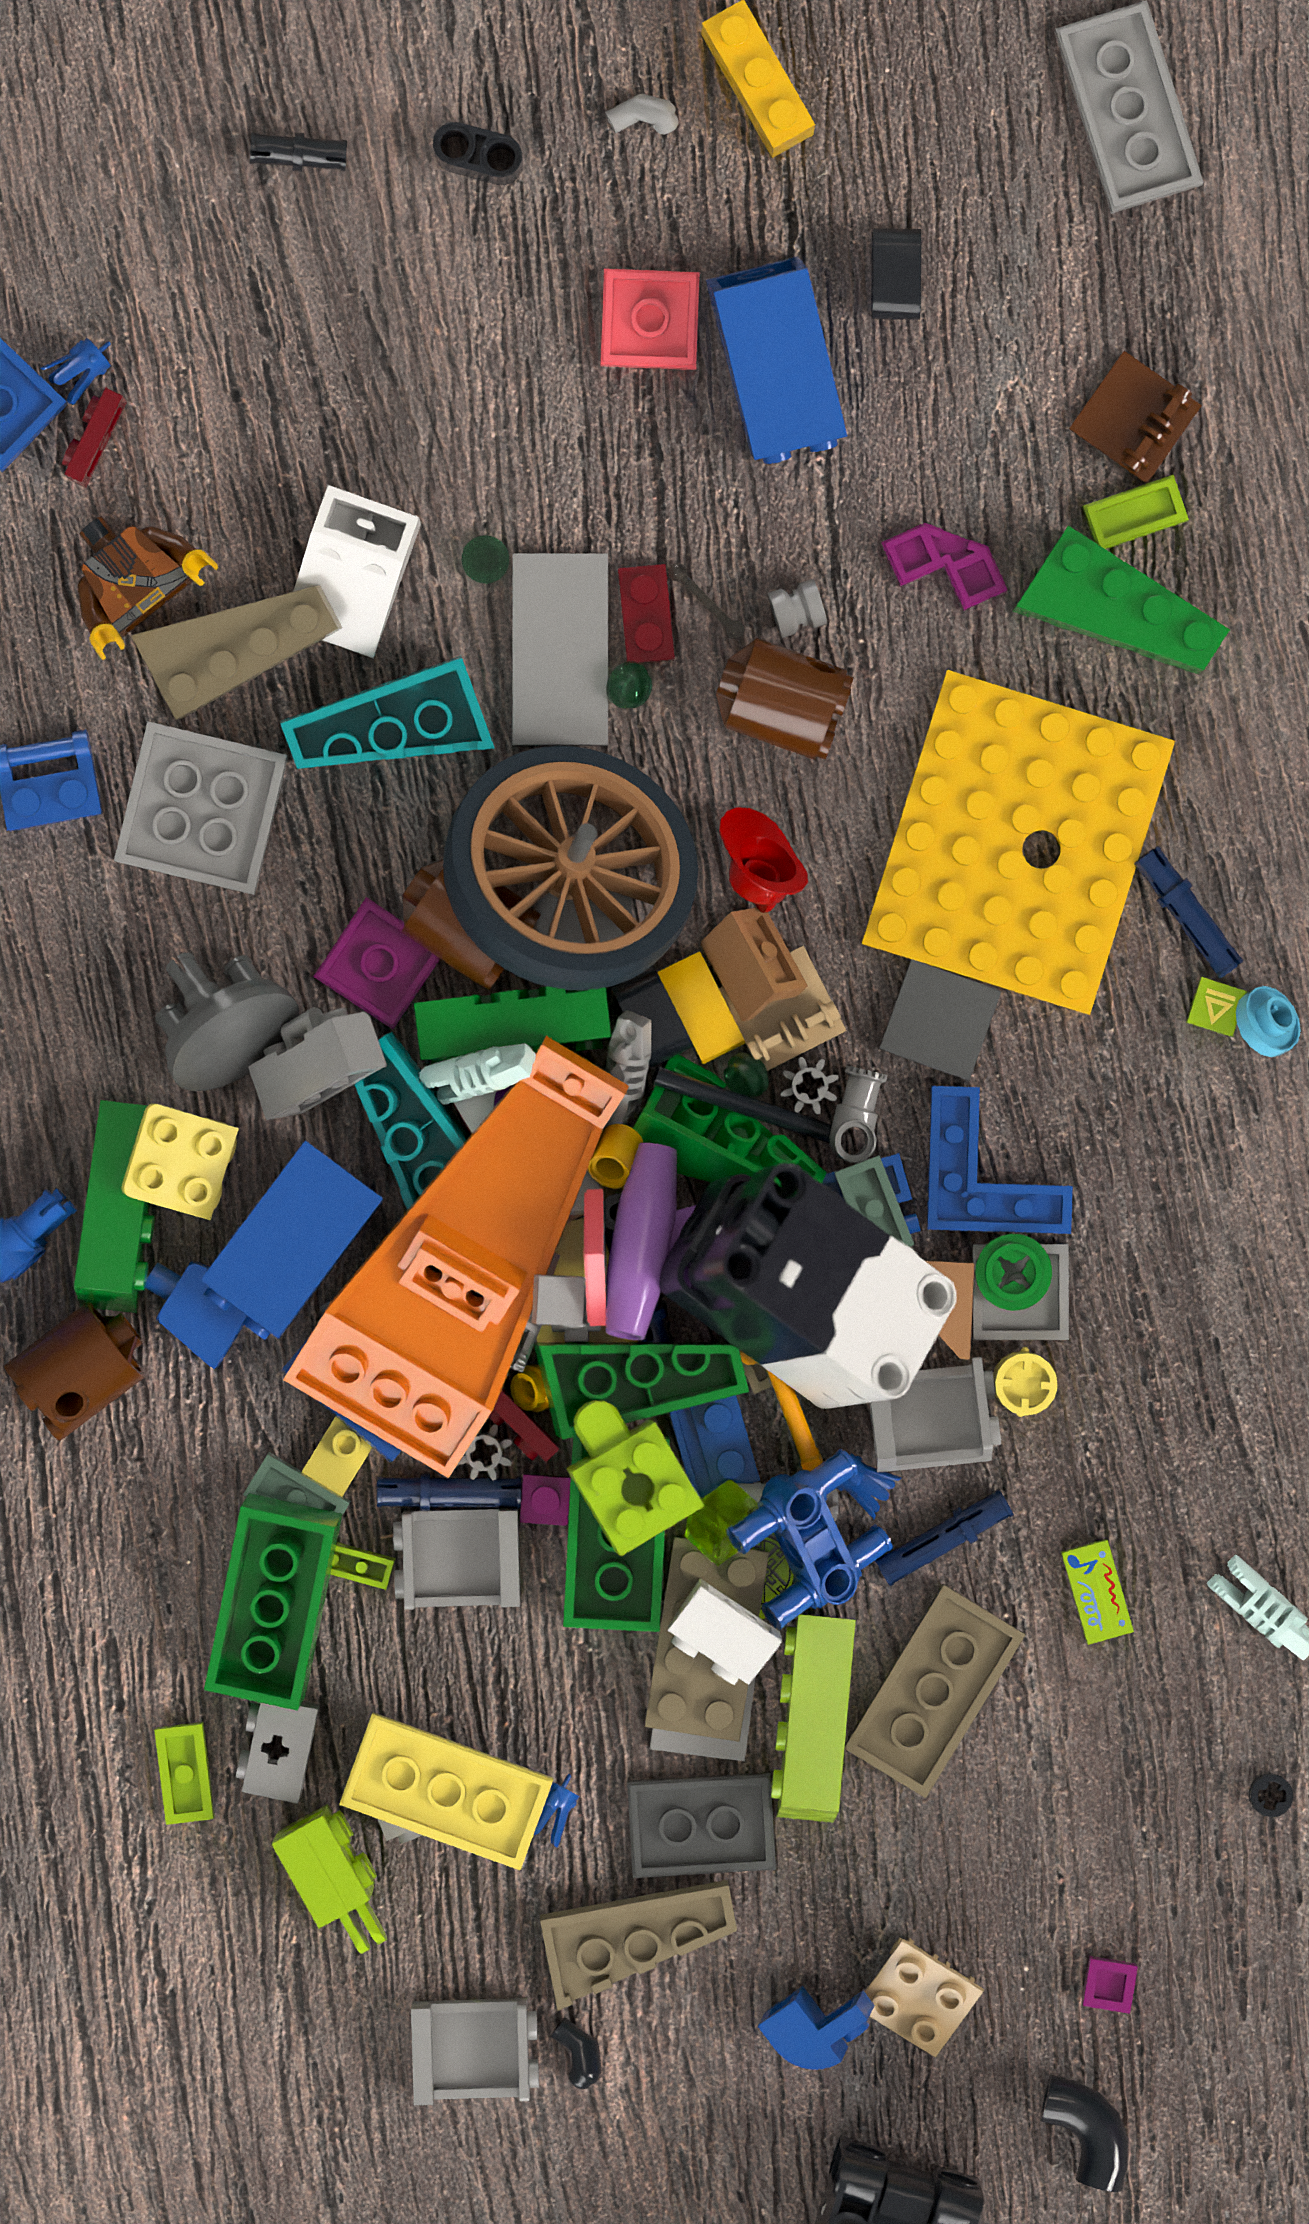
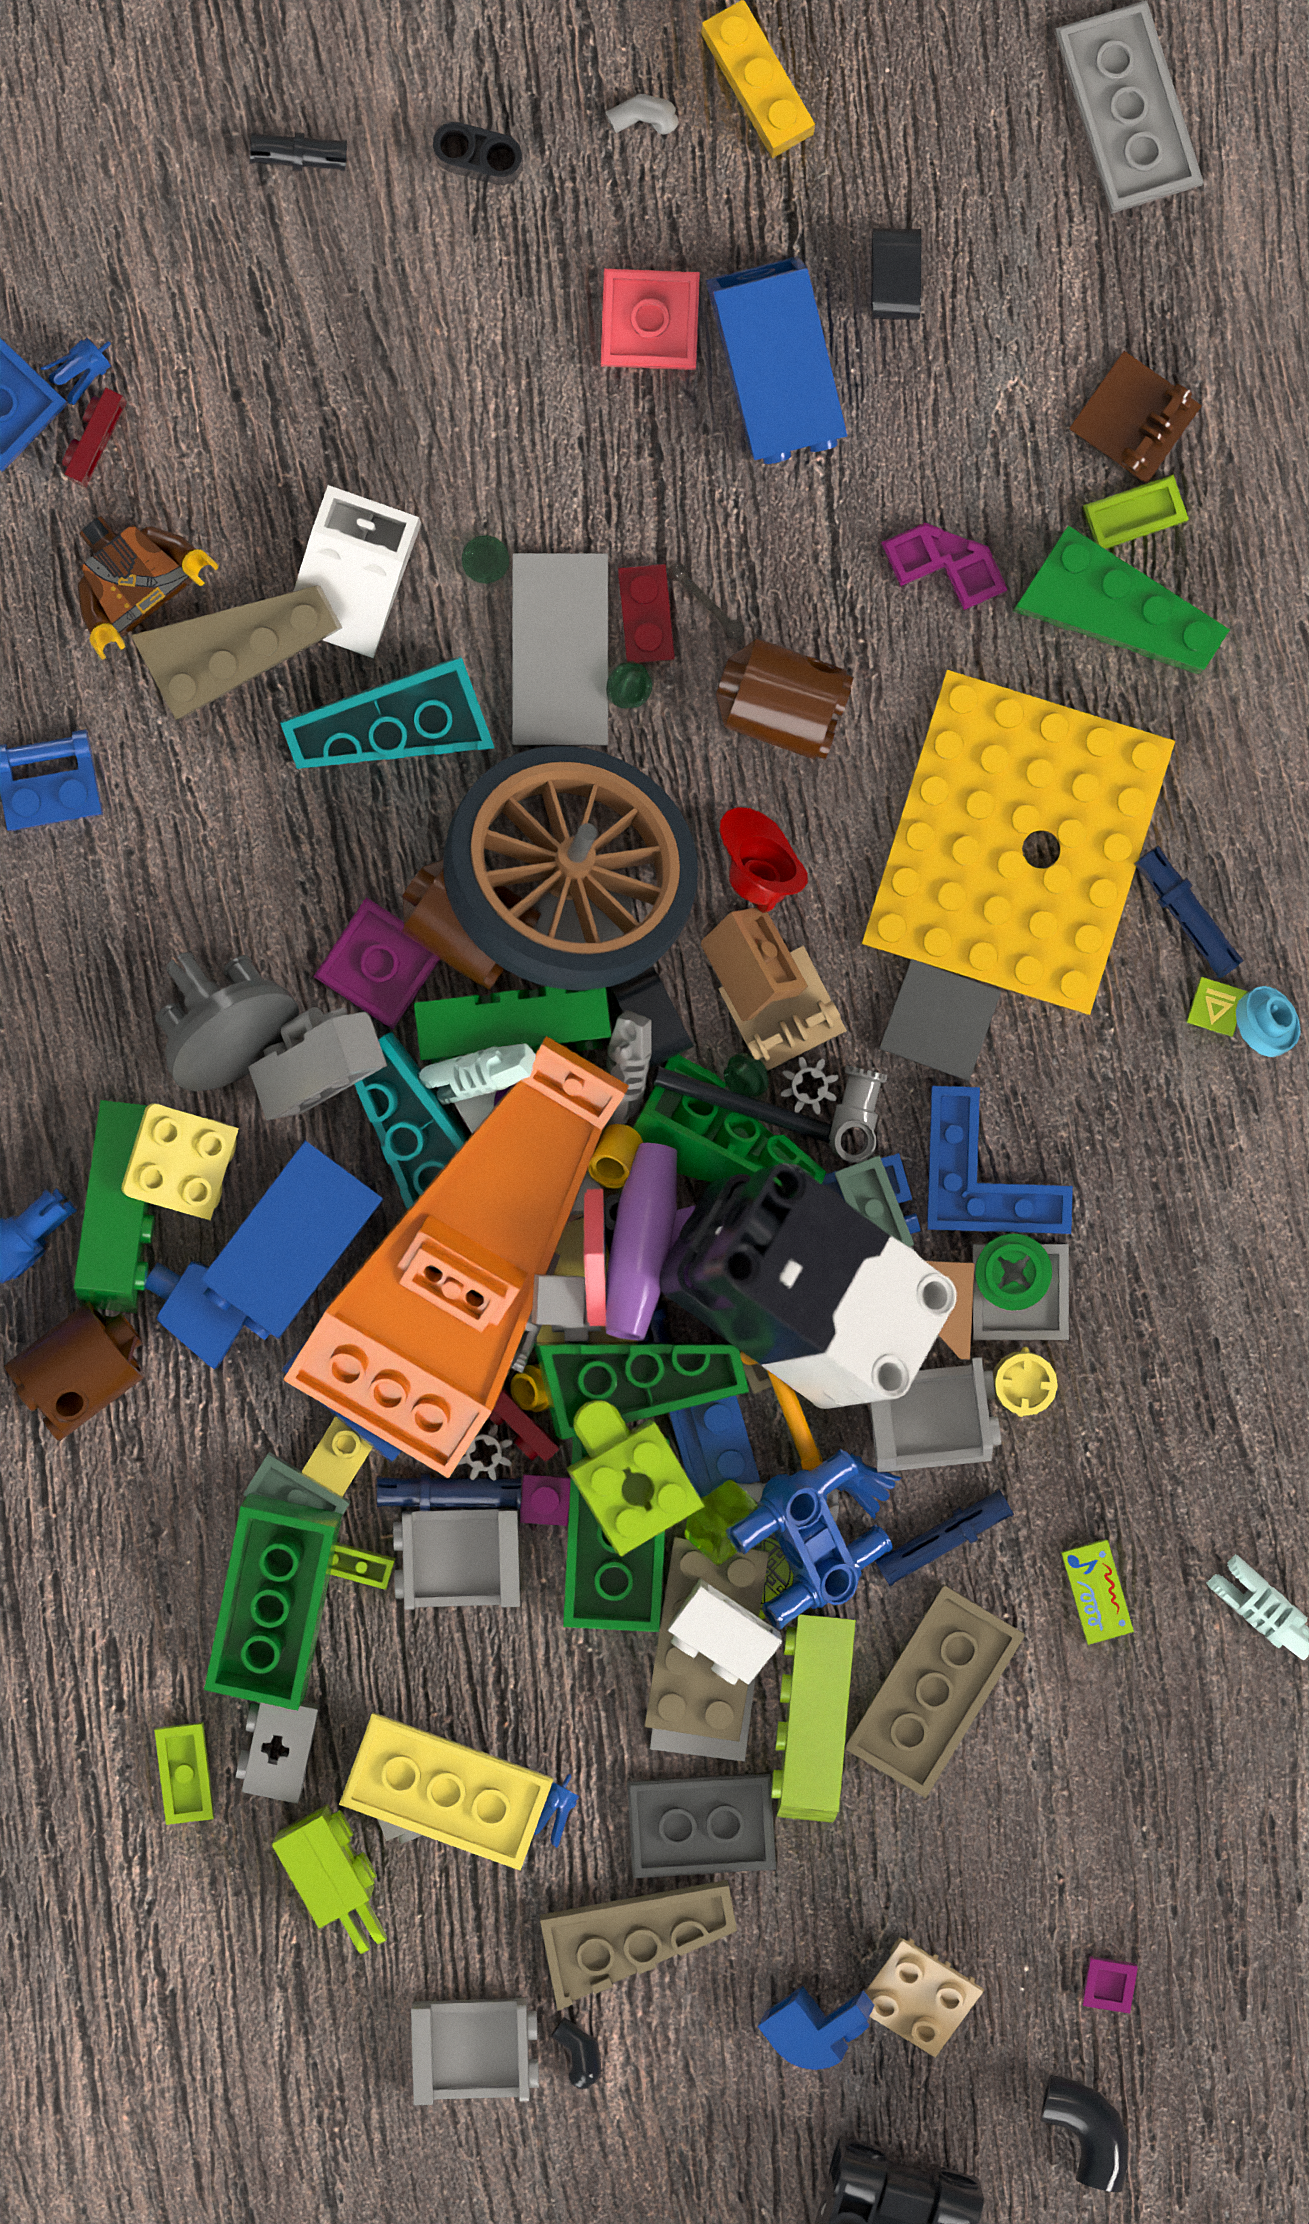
light grey plate [114,721,288,895] -> none
yellow slope [657,951,746,1064] -> none
light grey wheel [768,579,827,638] -> none
black bush [1249,1773,1293,1817] -> none

